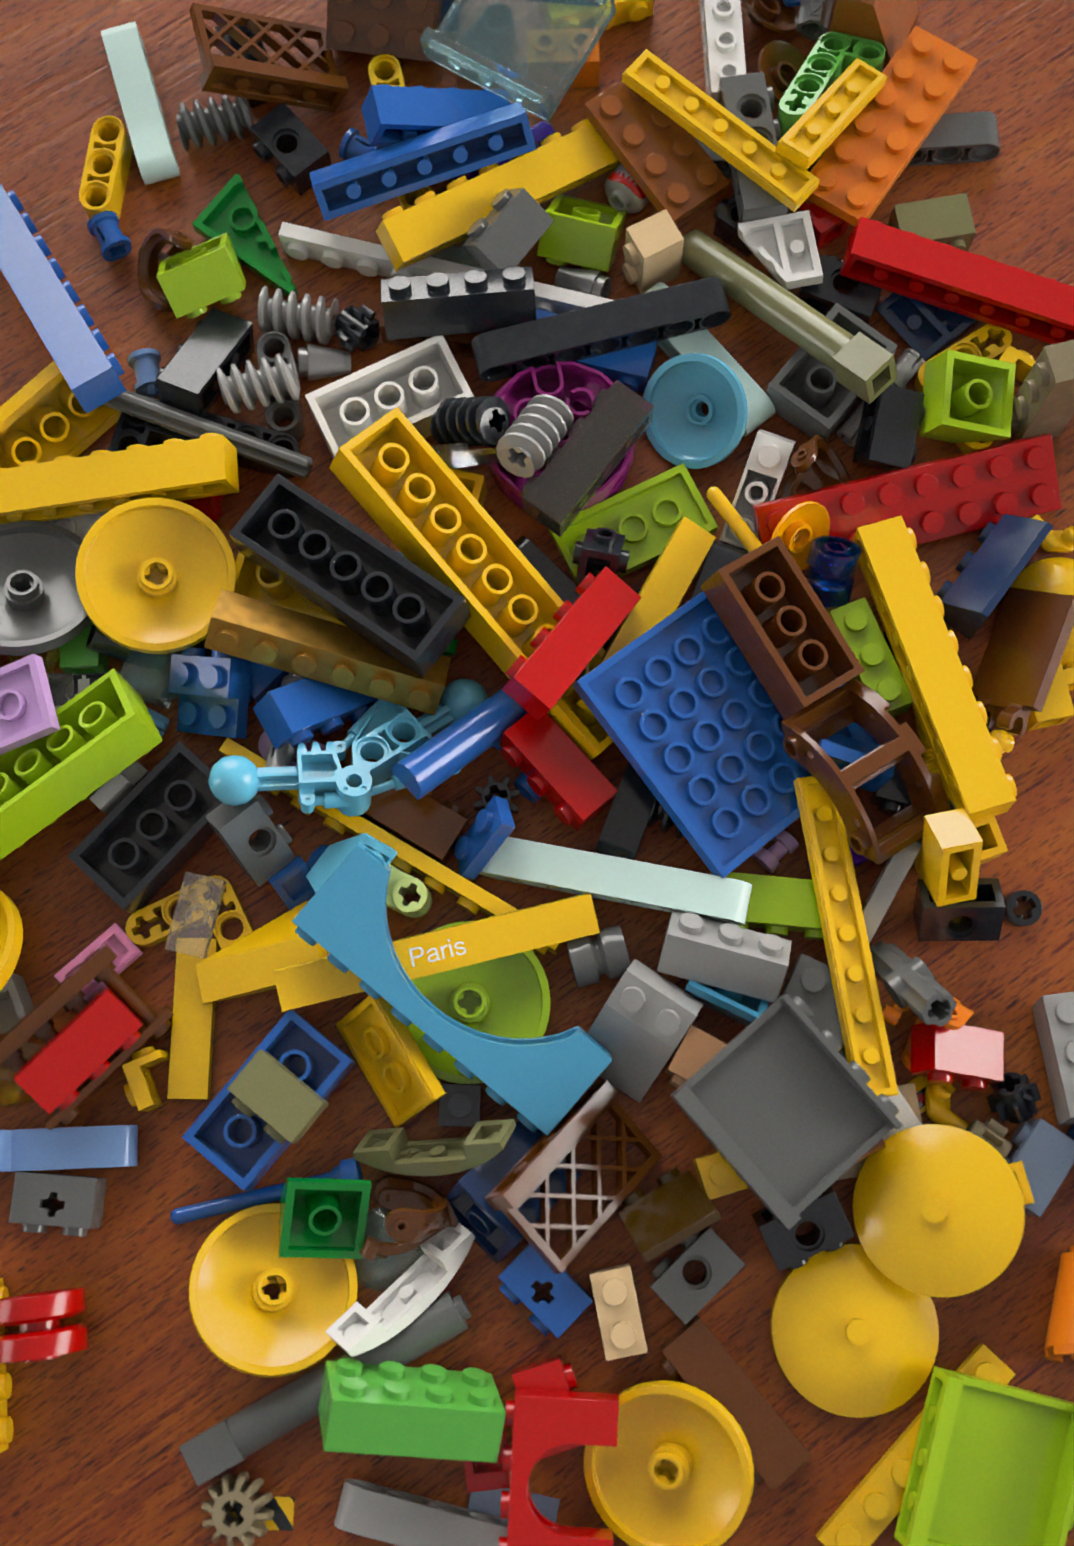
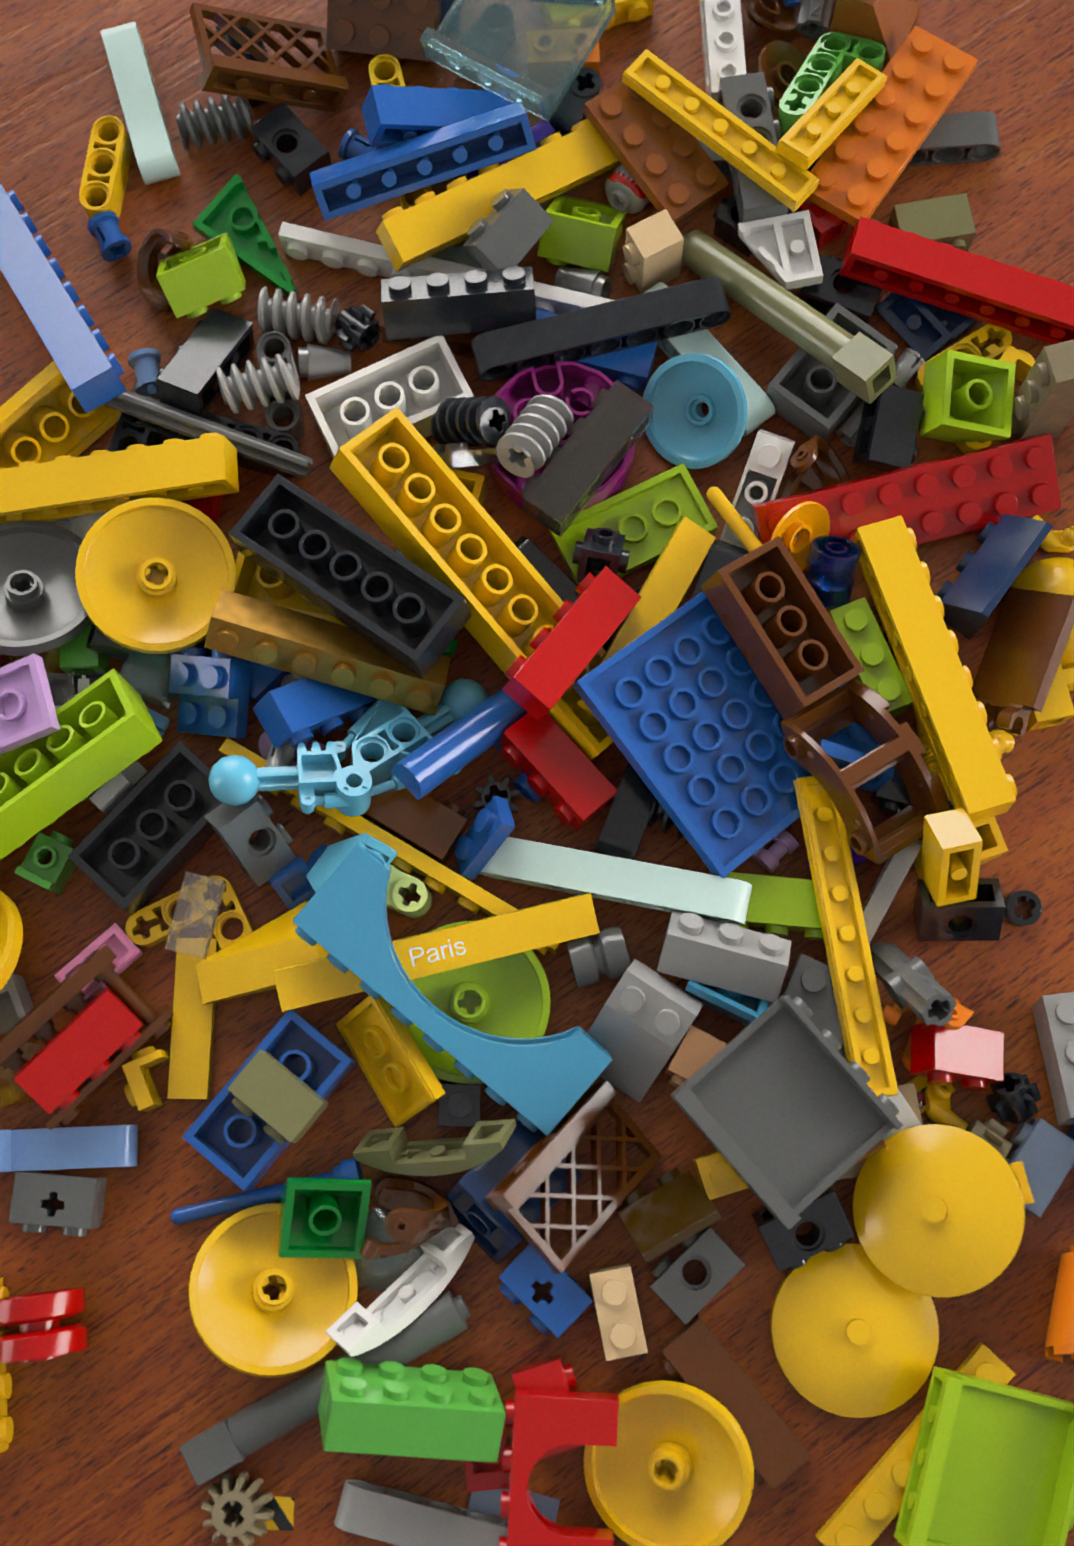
none -> bright green brick [14,830,76,896]
none -> black piece [542,67,601,137]

